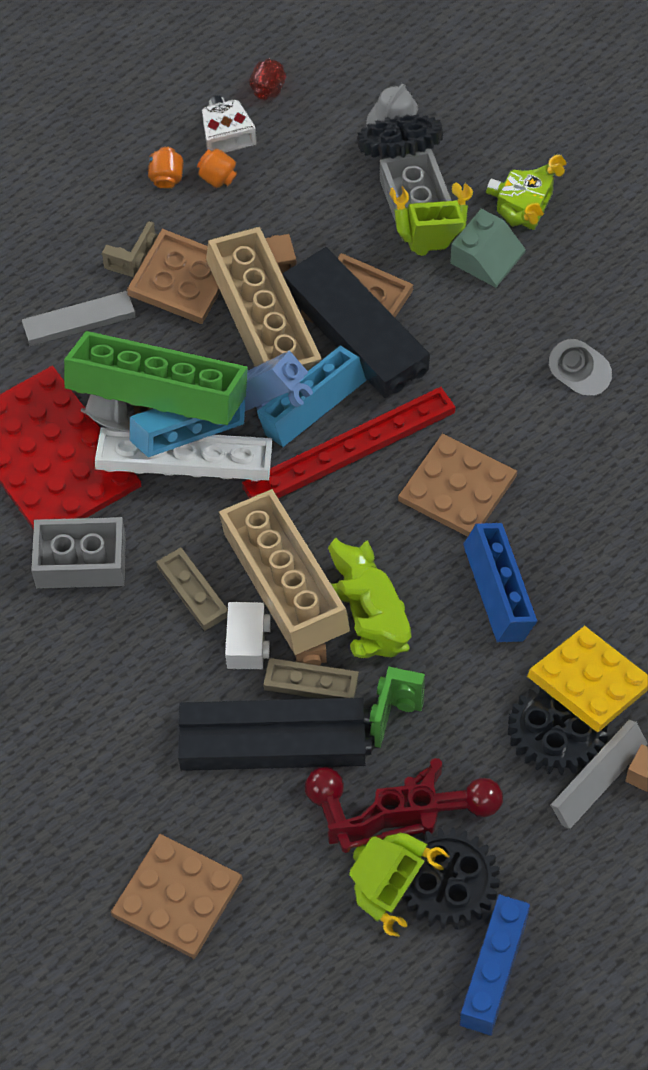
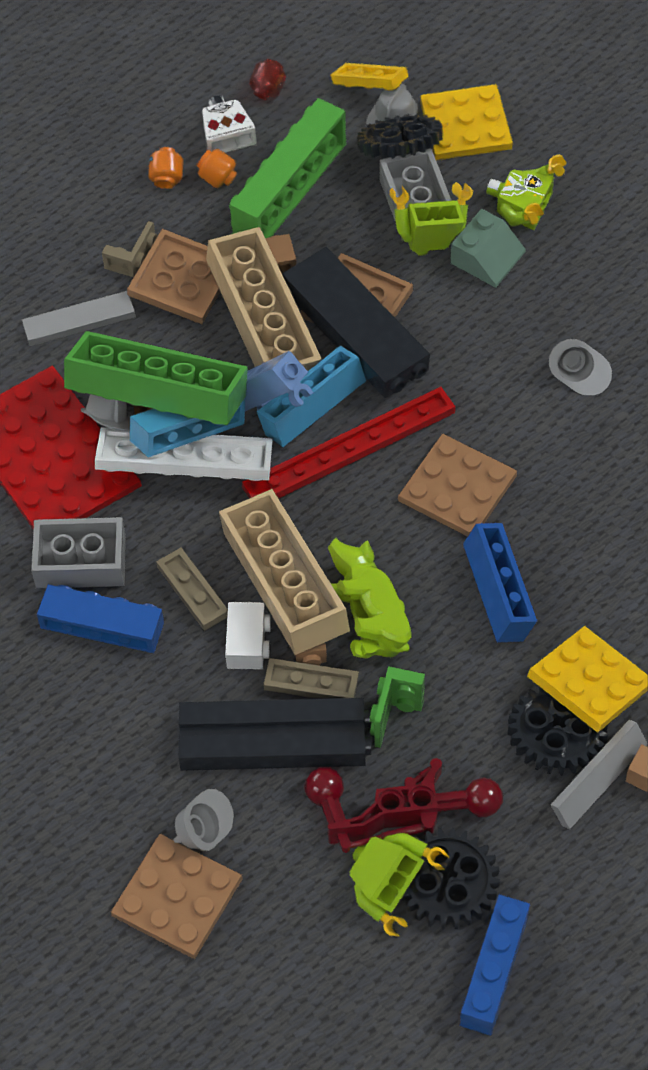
none -> blue brick [37,584,164,653]
none -> light grey piece [173,789,234,851]
none -> bright green brick [229,98,346,238]
none -> yellow plate [331,63,409,91]
none -> yellow plate [420,84,513,160]

